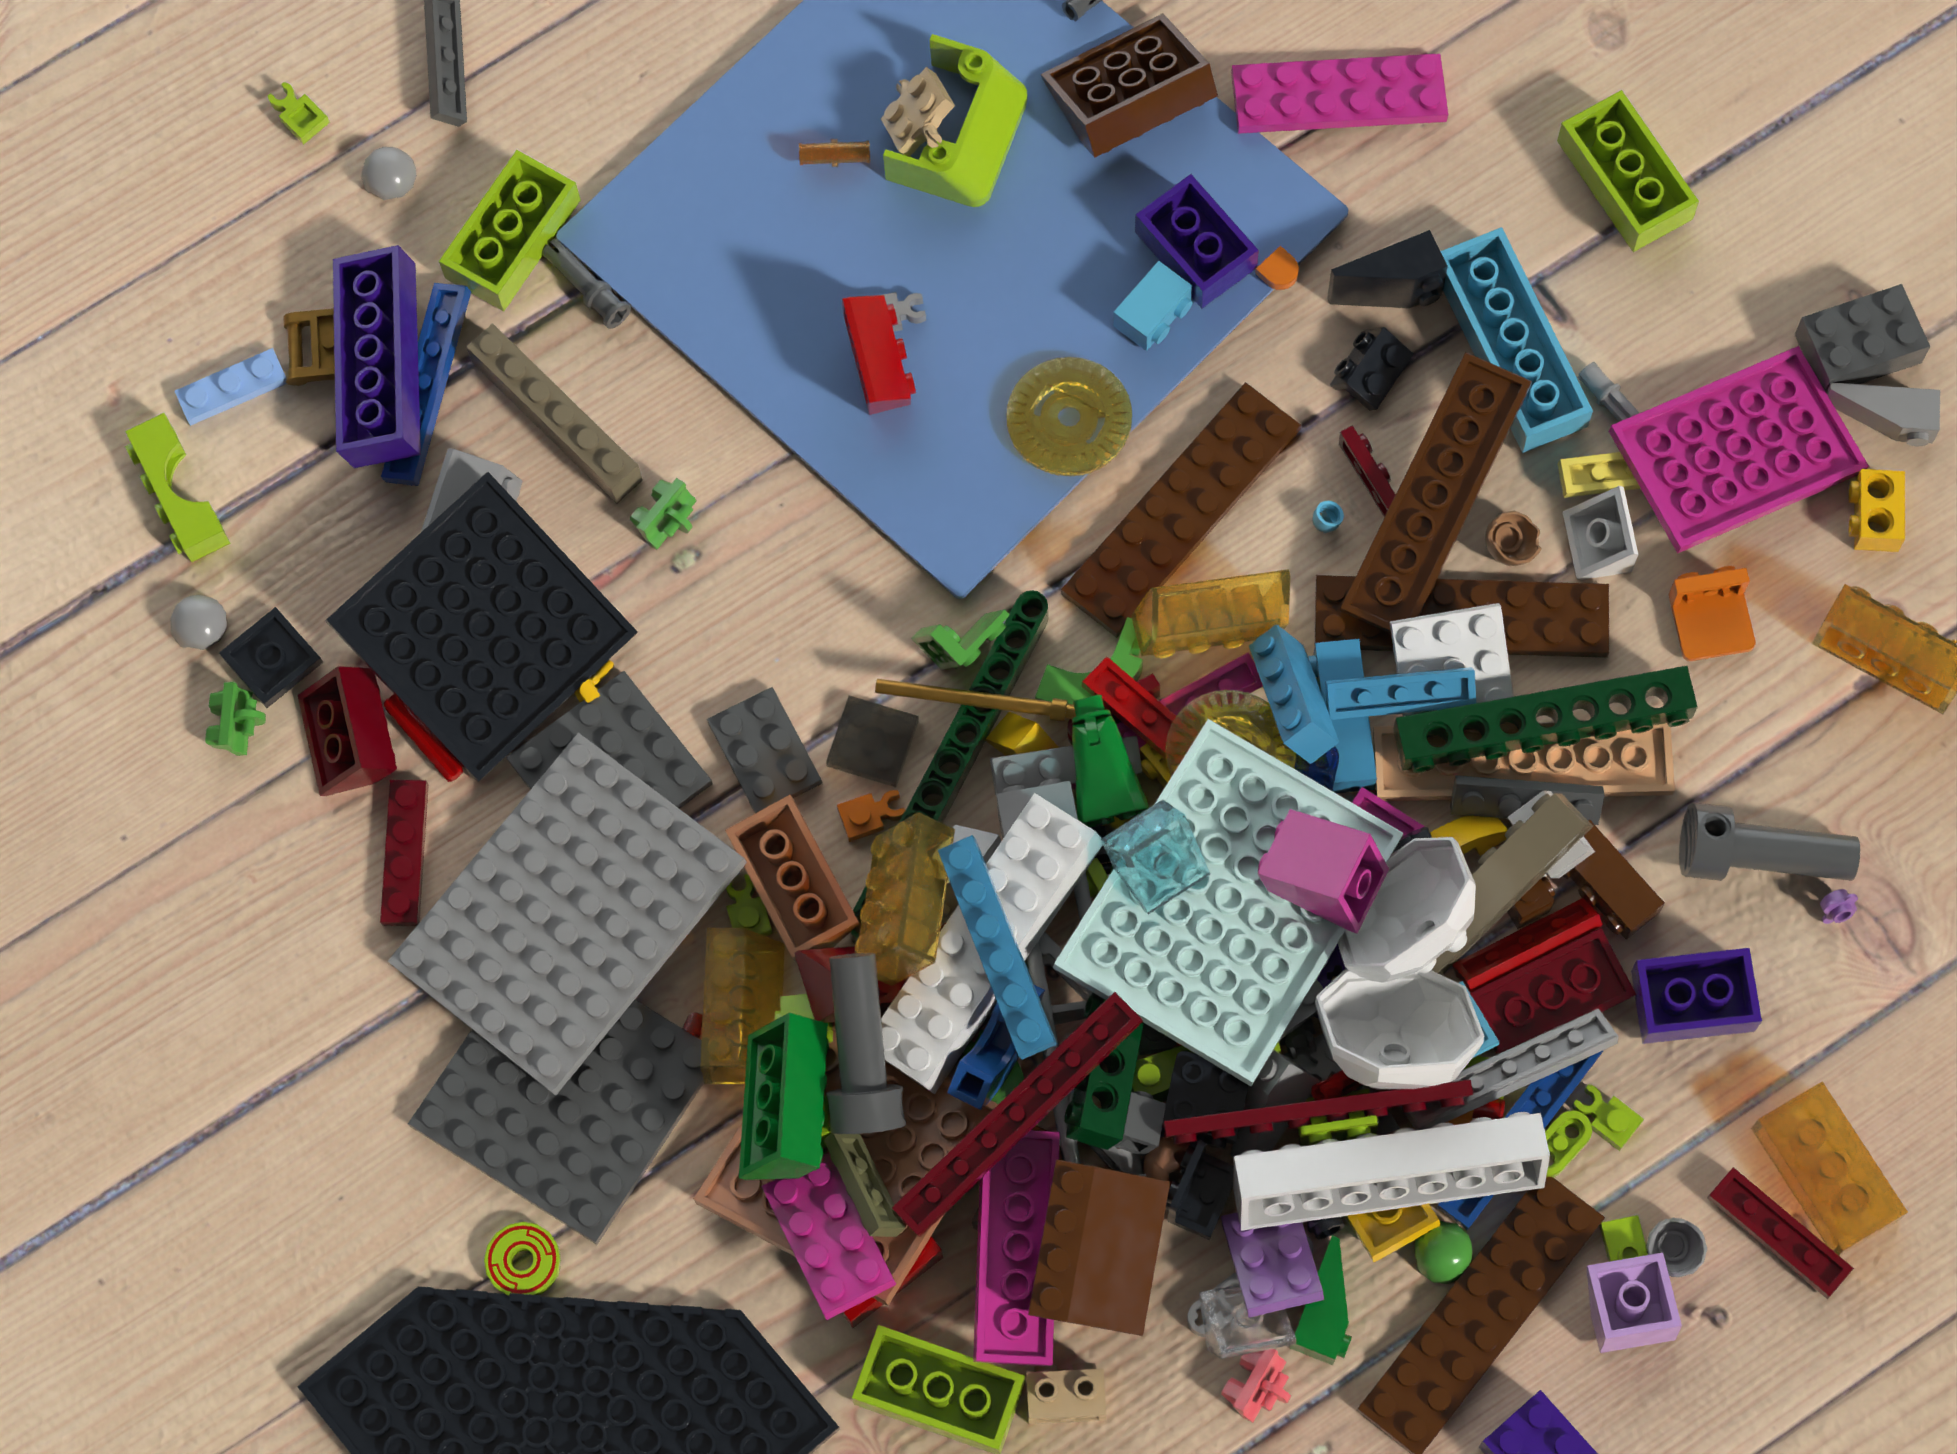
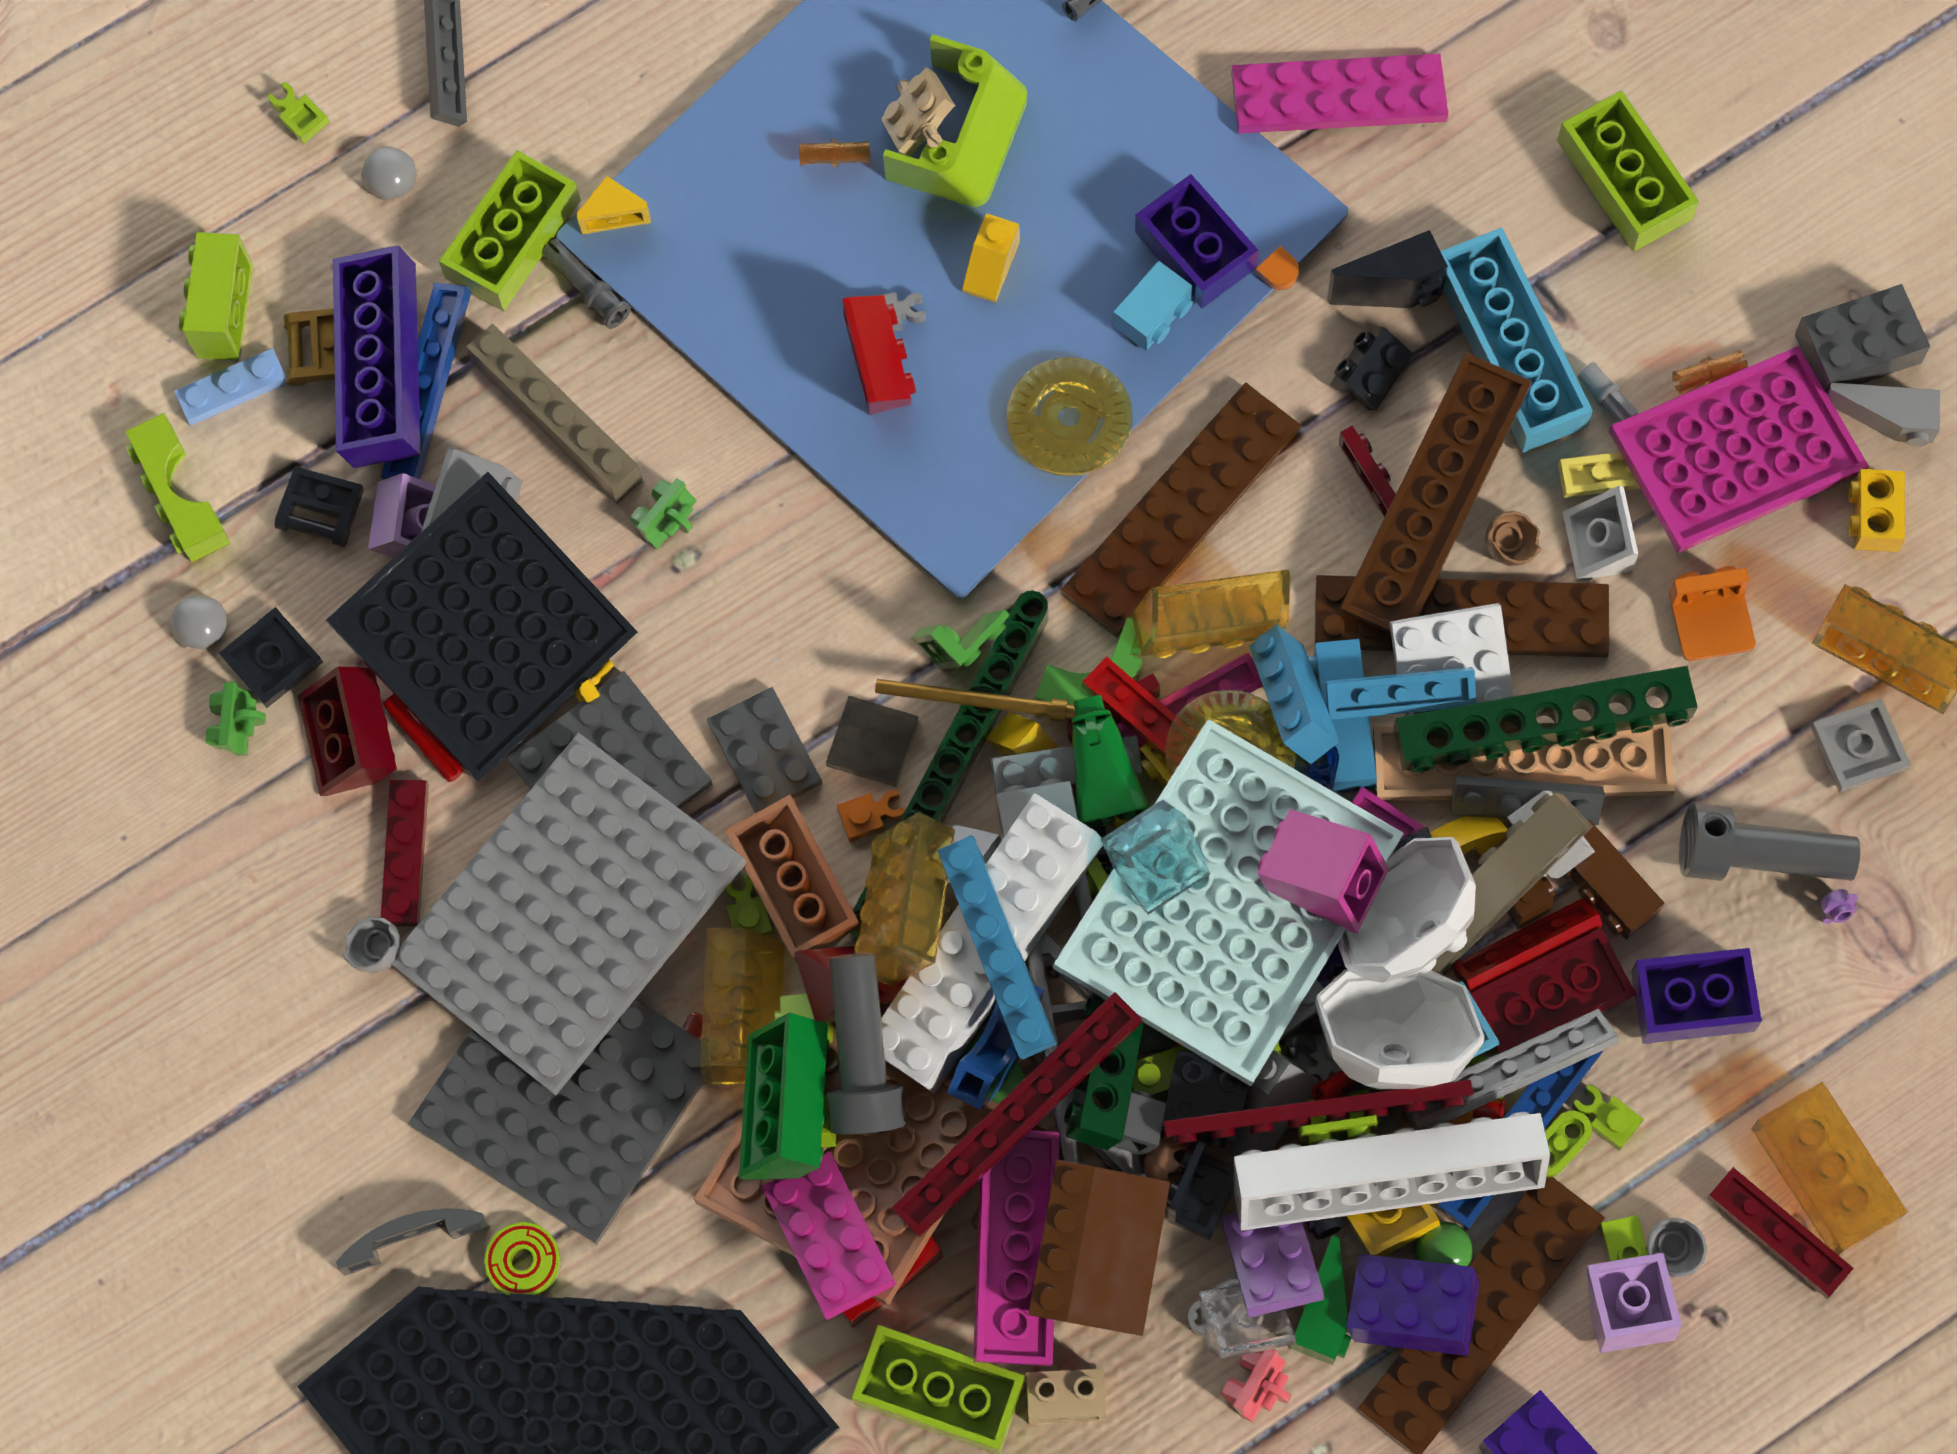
olive plate [824,1133,906,1237] -> none
reddish brown slope [1041,13,1218,158] -> none
medium azure hinge [1312,501,1344,533] -> none
none -> lime brick [179,232,253,361]
none -> black plate [274,466,364,547]
none -> dark grey slope [336,1208,490,1276]
none -> light grey hair [343,916,401,973]
none -> lavender slope [368,473,436,558]
none -> yellow slope [577,176,651,234]
none -> yellow slope [962,213,1020,303]
none -> dark purple brick [1347,1254,1479,1356]
none -> clear orange pin [1672,350,1748,393]
none -> light grey plate [1810,698,1911,793]

